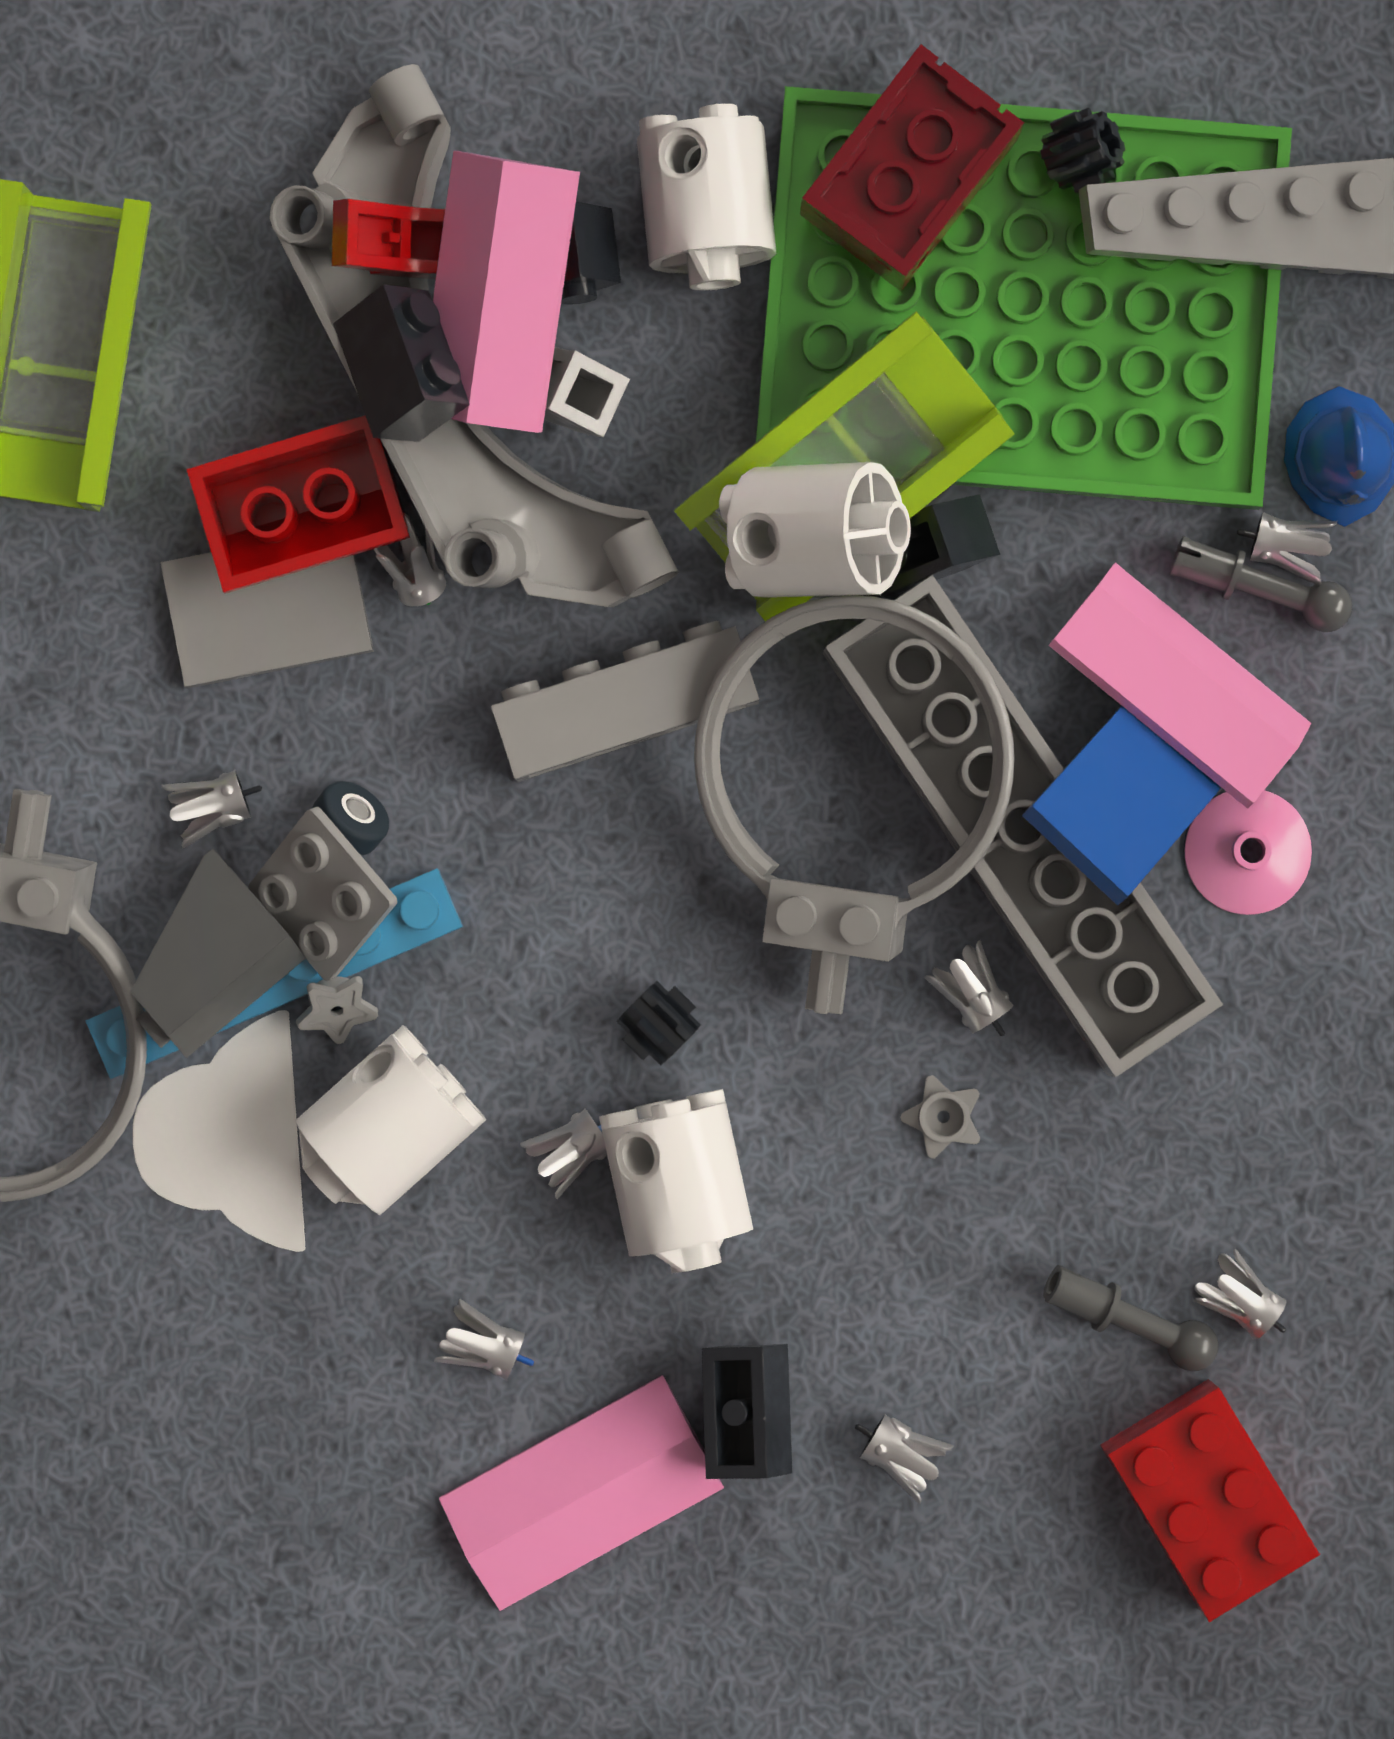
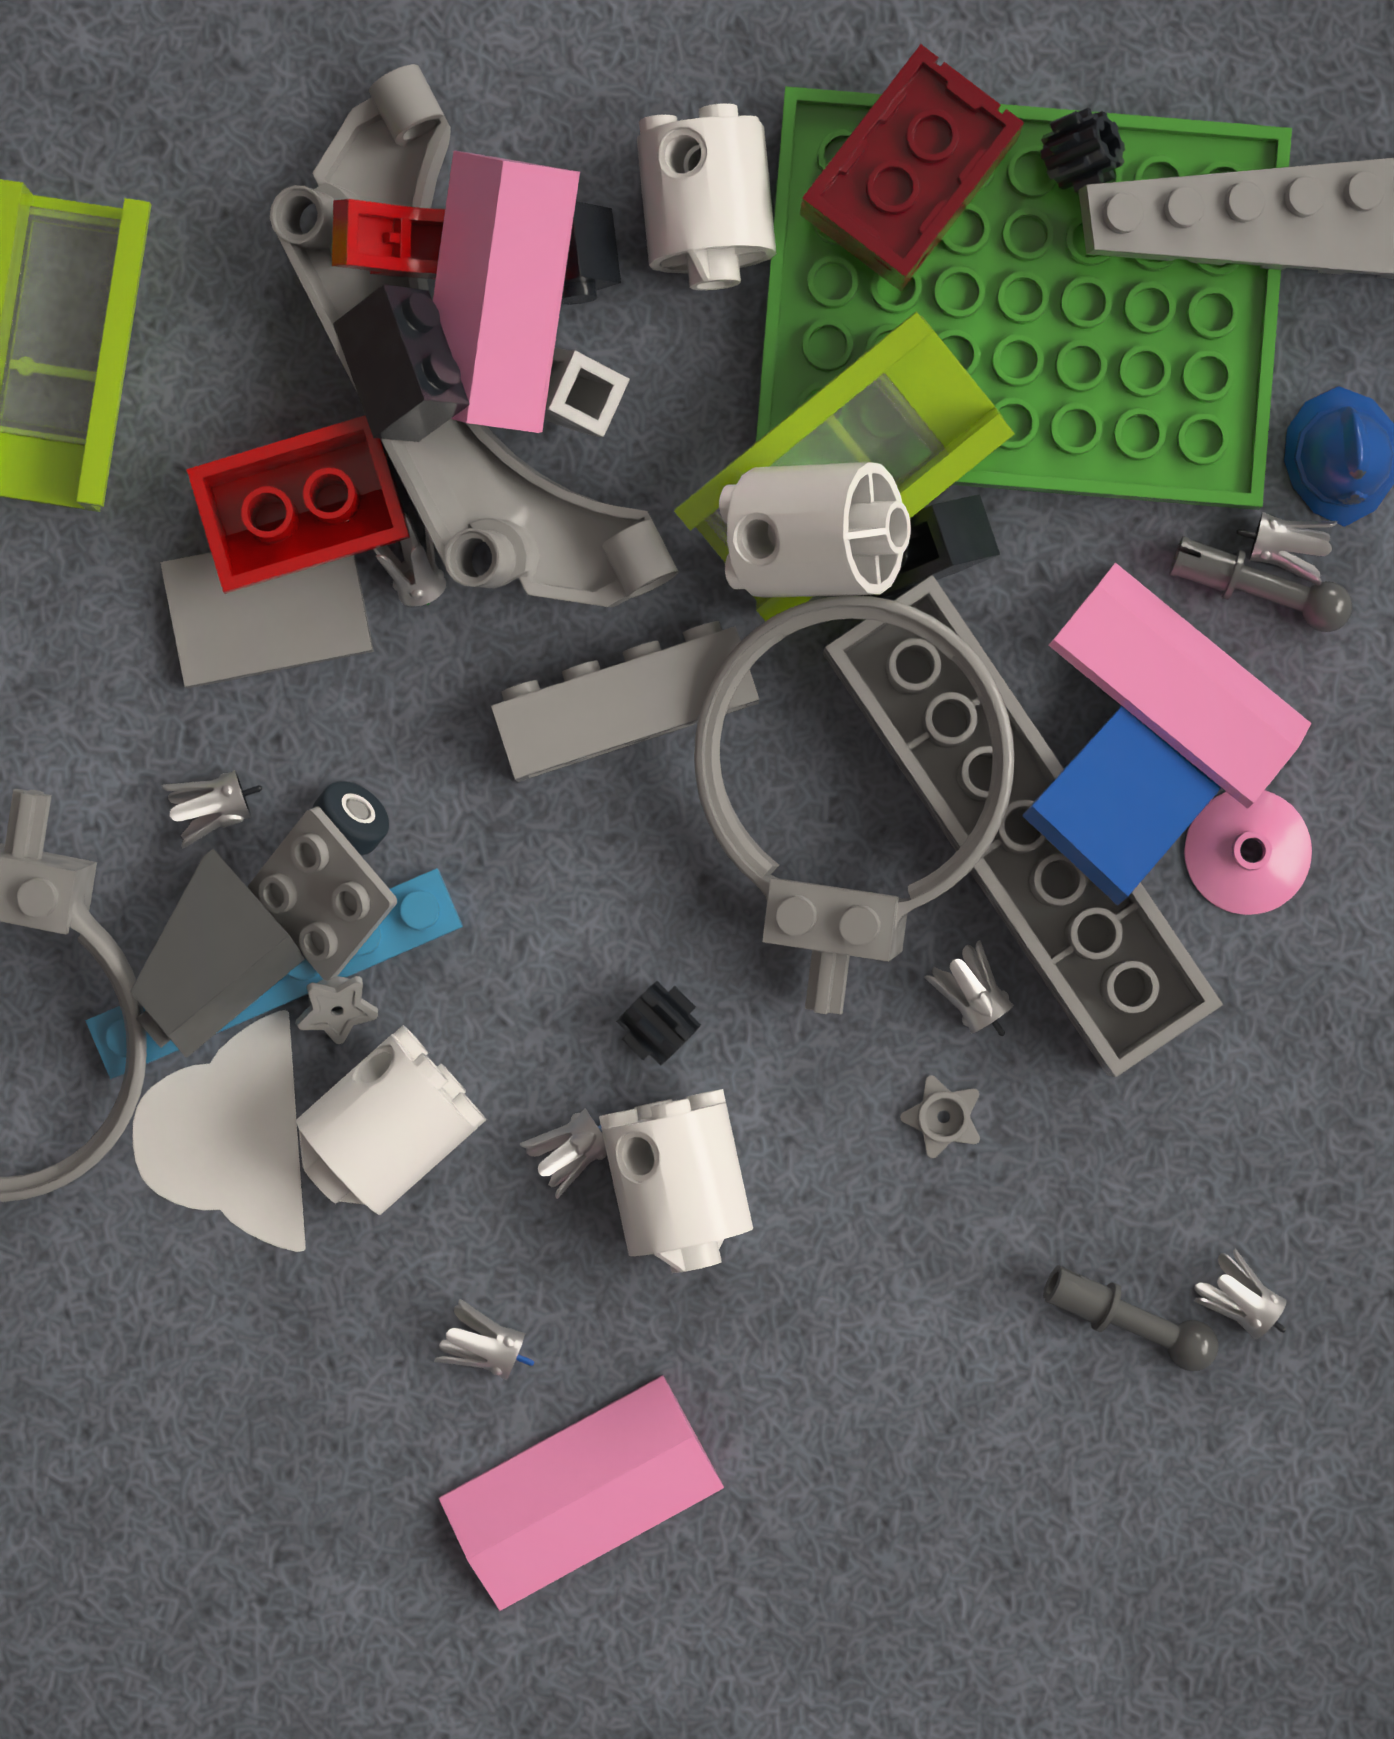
black brick [702,1344,792,1479] -> none
flat silver piece [855,1414,954,1504] -> none
red brick [1100,1379,1320,1622] -> none

